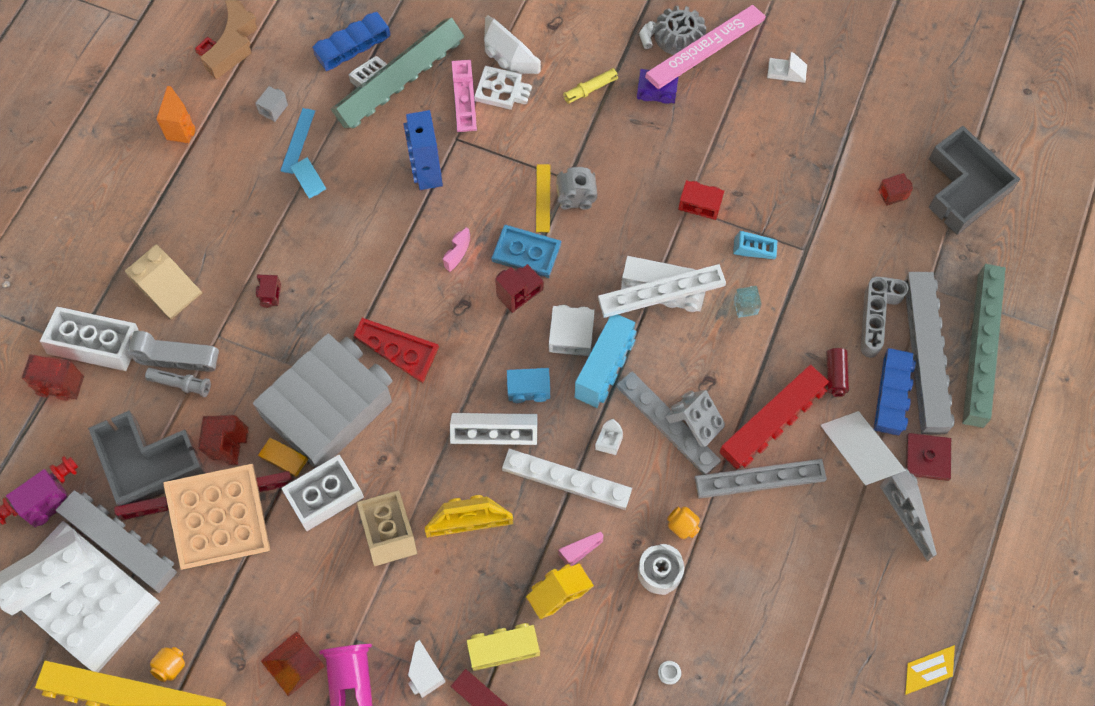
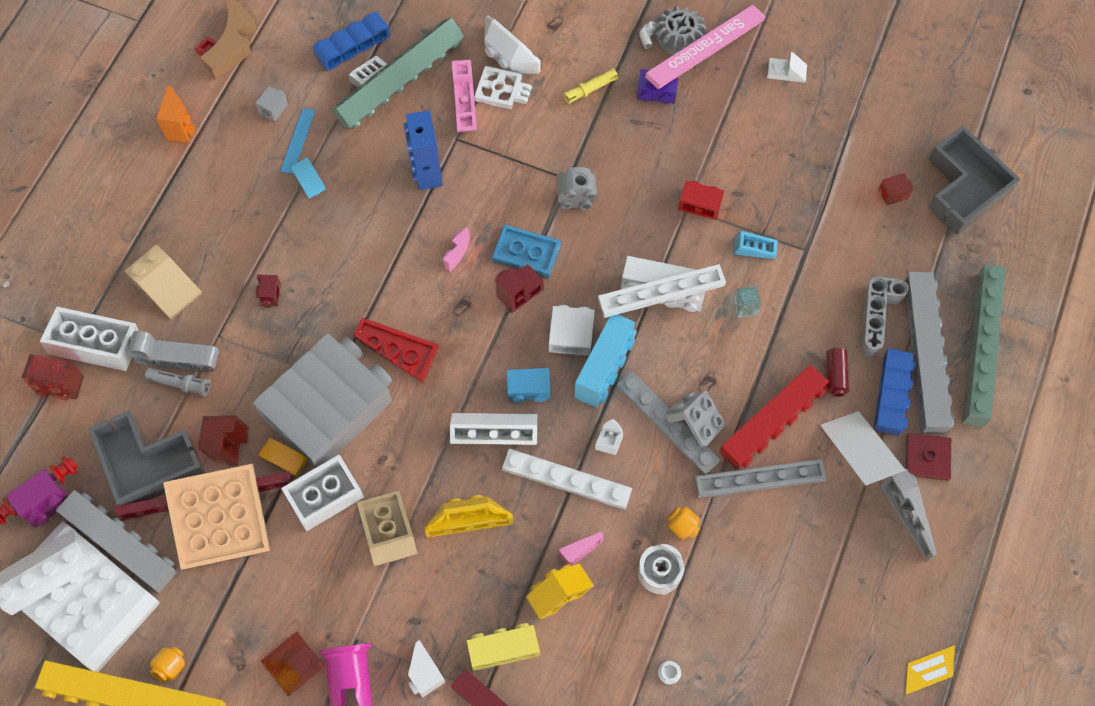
yellow sticker [536,164,550,232] -> none

